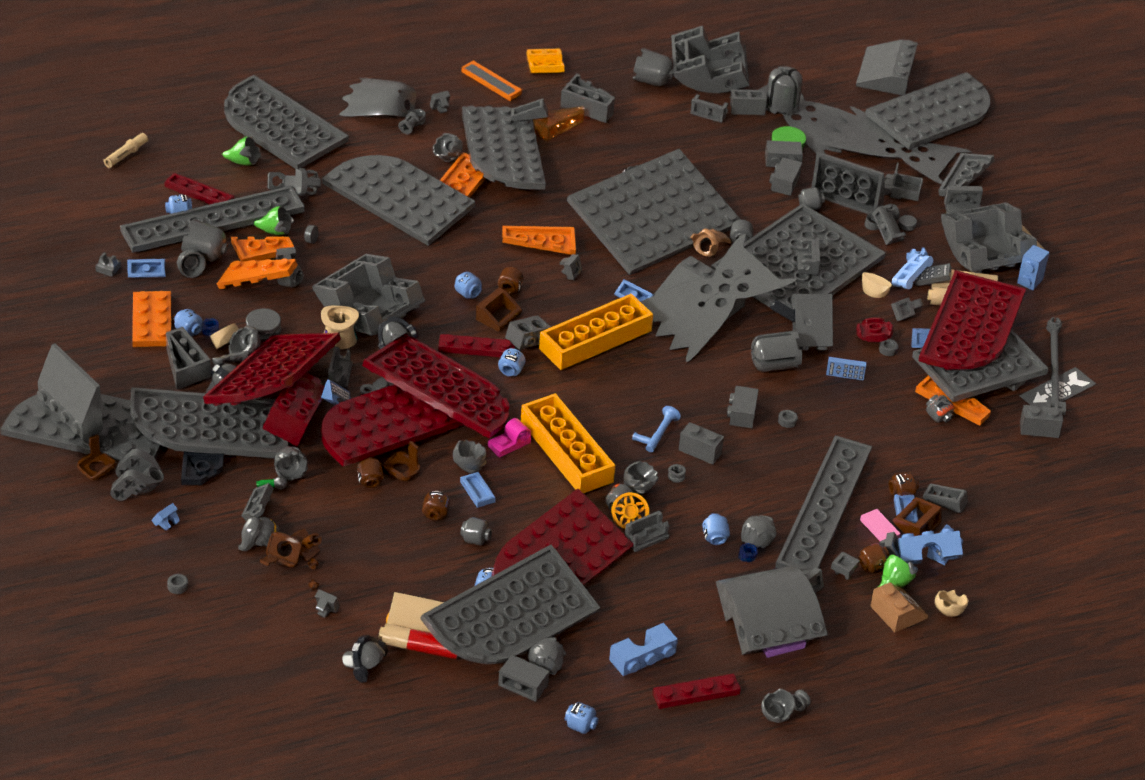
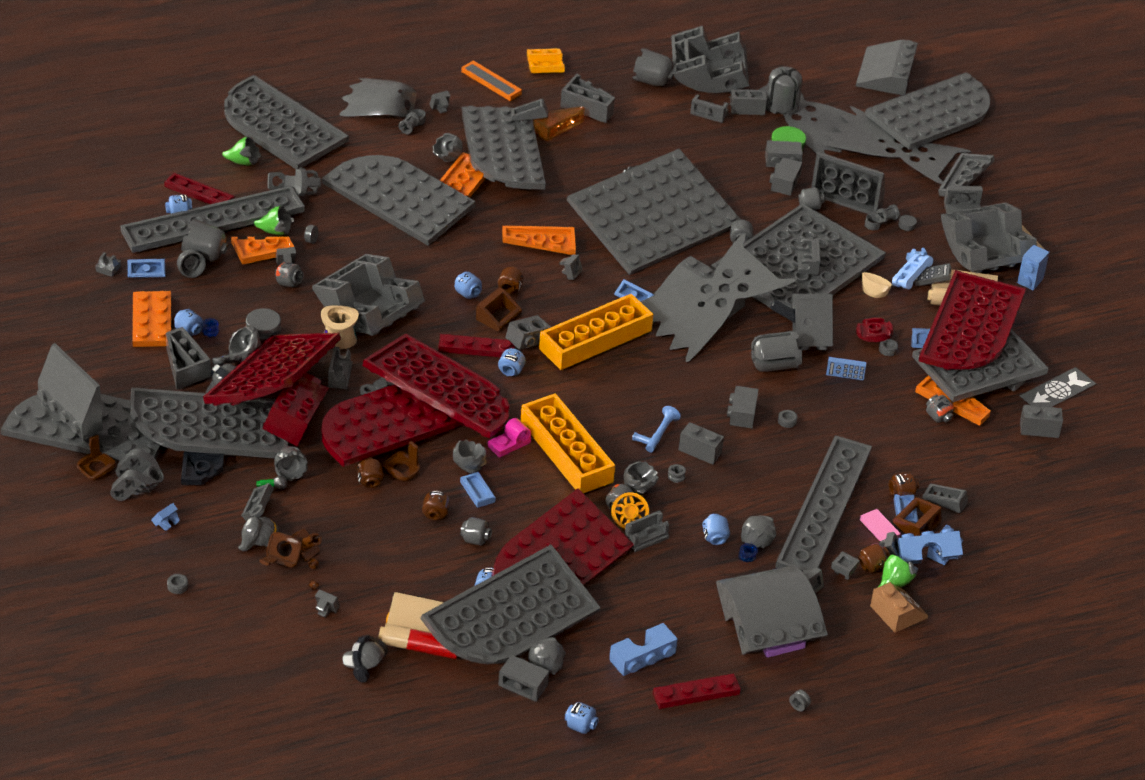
tan pin [103,133,148,168] -> none
tan piece [210,323,239,350] -> none
orange wing [217,259,298,290] -> none
slope [321,379,351,406] -> none
cap [378,316,419,349] -> none
medium nougat hair [691,228,732,257] -> none
dark grey hair [761,689,796,723] -> none
dark grey hinge [872,204,906,245] -> none
dark grey piece [885,163,923,201] -> none
dark grey plate [891,297,923,321] -> none
tan hair [935,590,969,617] -> none
dark grey hinge [1046,317,1066,415] -> none

